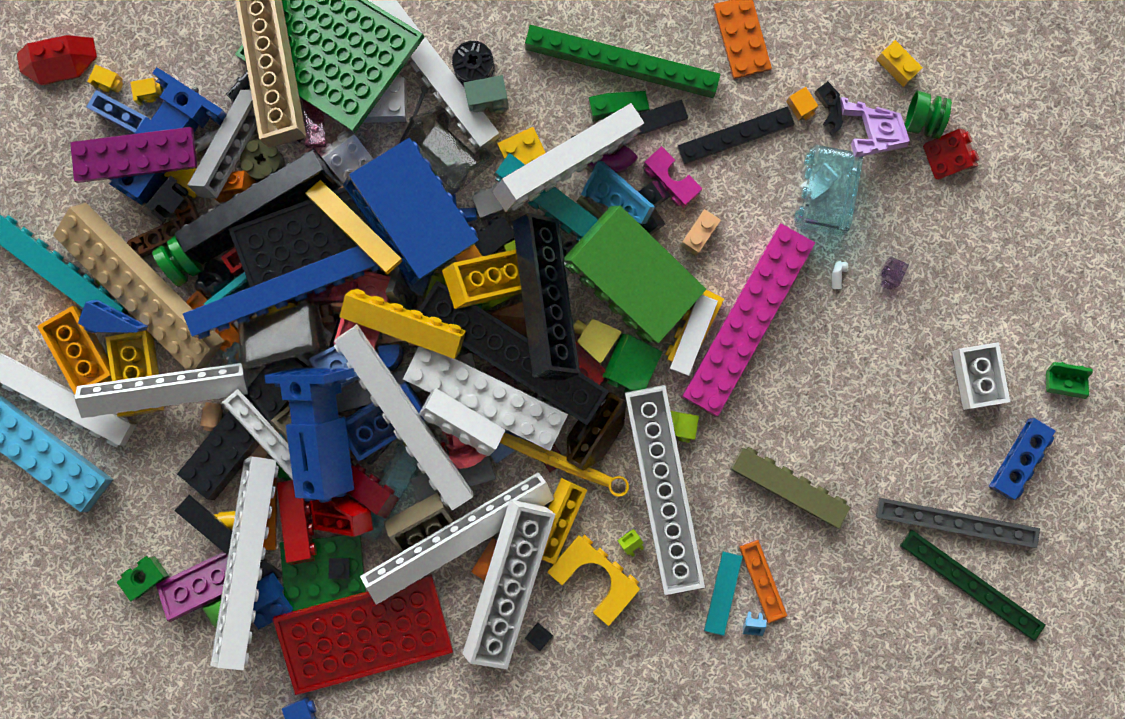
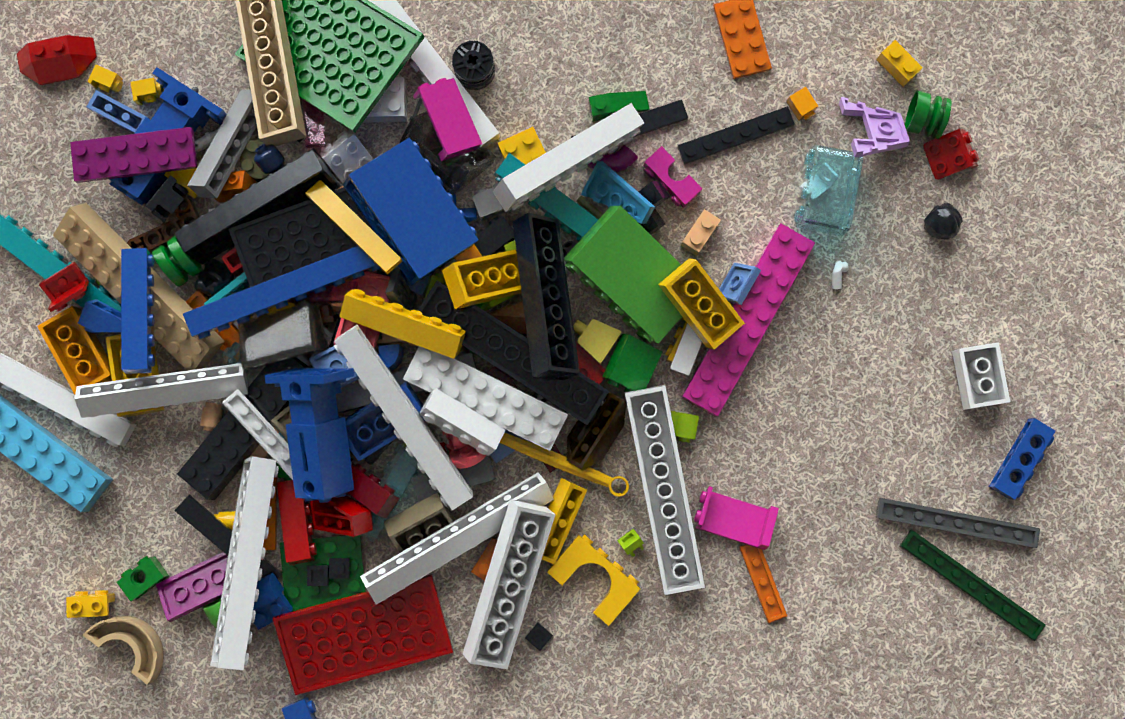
black pin [226,71,250,101] -> none
sand green brick [464,75,509,114] -> none
green brick [525,25,721,99] -> none
teal tile [704,551,743,636] -> none
olive brick [730,447,851,529] -> none
dark azure tile [743,612,766,636] -> none
black piece [814,81,843,135] -> none
clear purple brick [880,256,909,290] -> none
green bracket [1046,362,1093,399] -> none
none -> red bracket [39,262,89,312]
none -> yellow bracket [66,590,115,618]
none -> tan brick [83,616,164,685]
none -> blue brick [121,248,155,374]
none -> dark blue head [254,144,284,174]
none -> black plate [307,565,329,586]
none -> dark pink panel [413,78,482,161]
none -> yellow brick [658,259,745,349]
none -> dark pink panel [694,486,779,550]
none -> medium blue tile [719,263,761,305]
none -> black hair [924,203,963,240]

